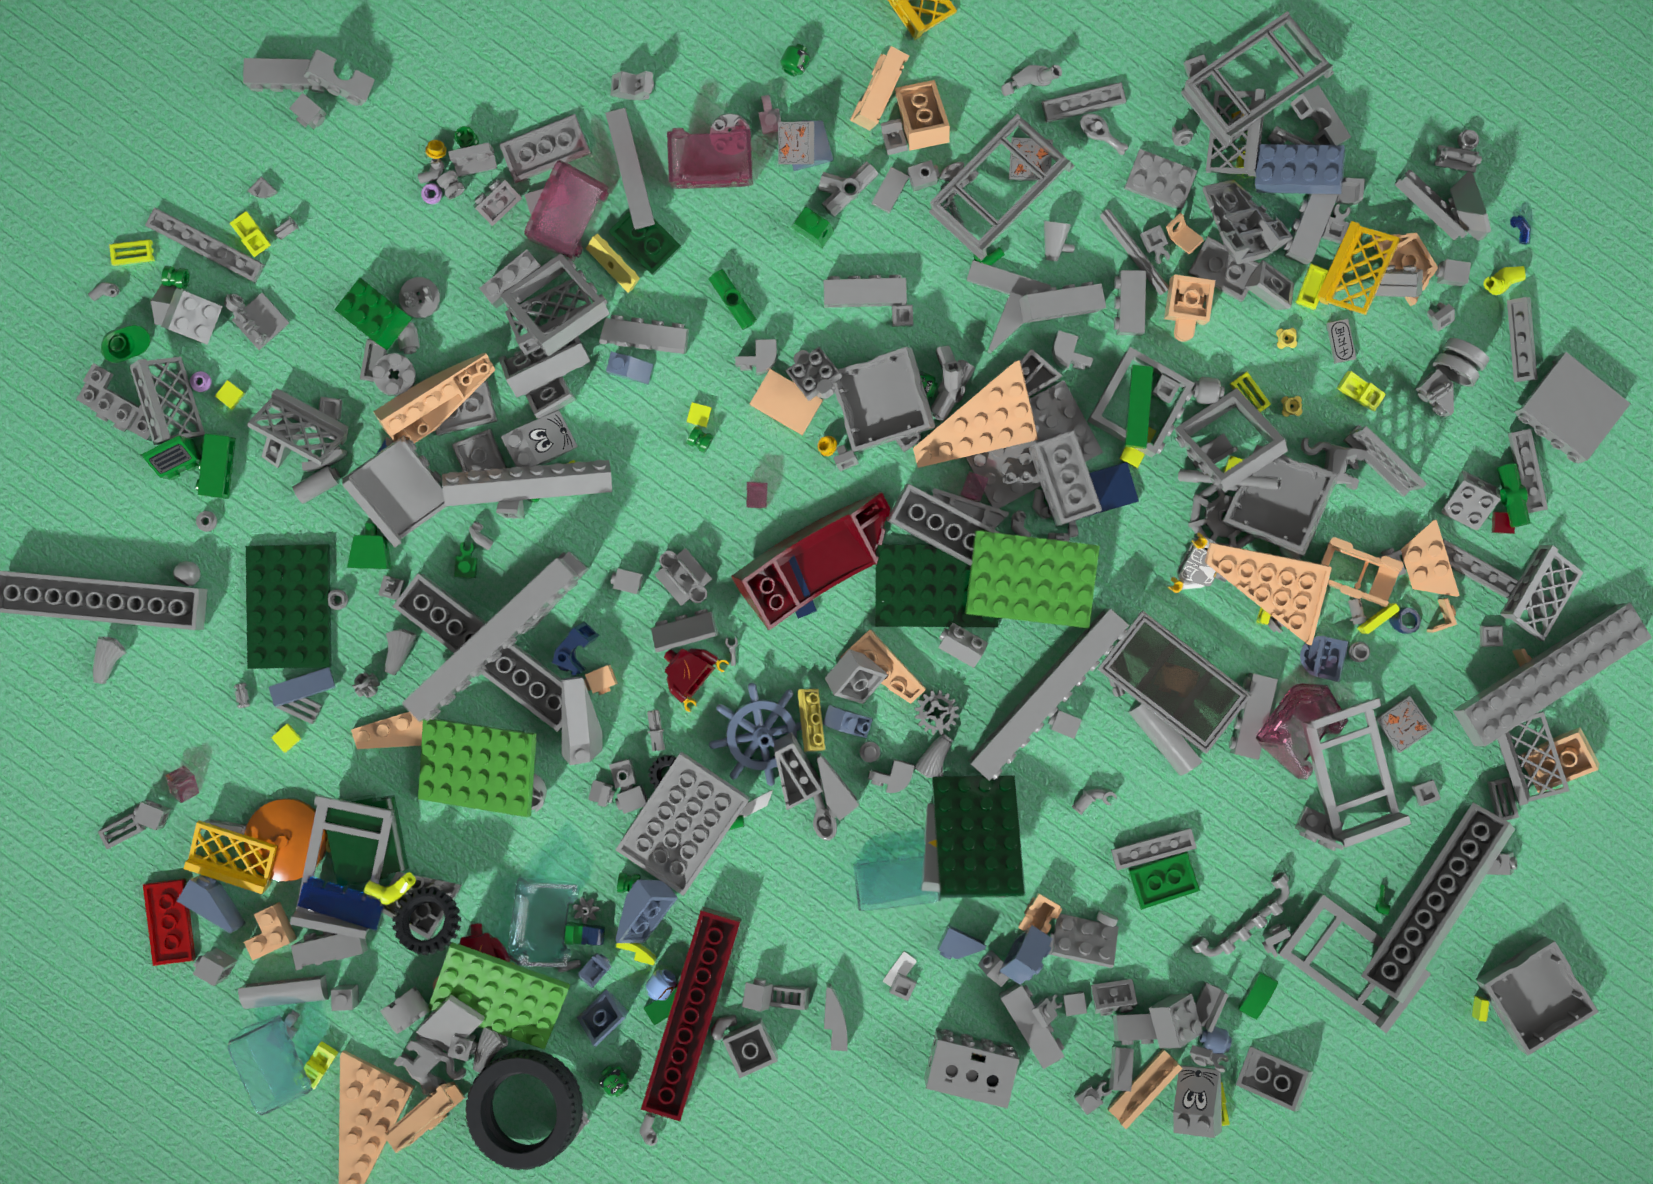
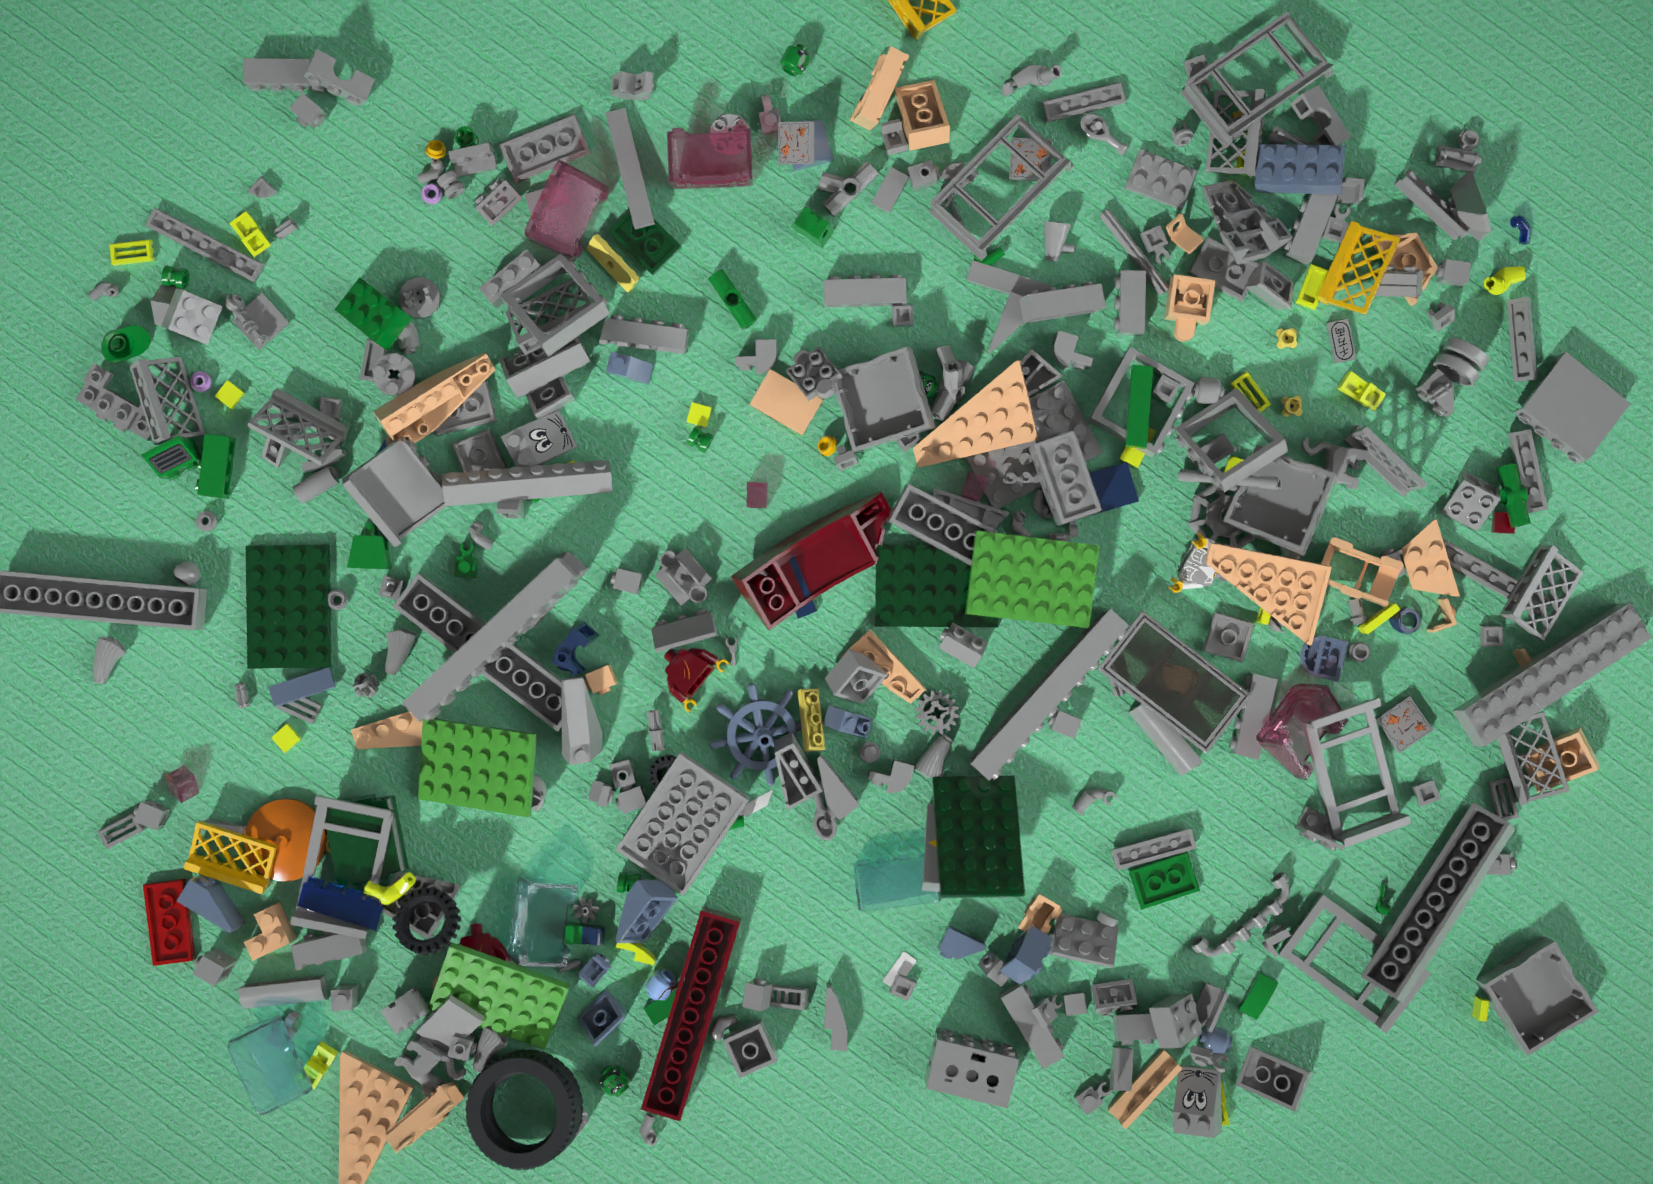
none -> light grey tile [1202,612,1255,663]

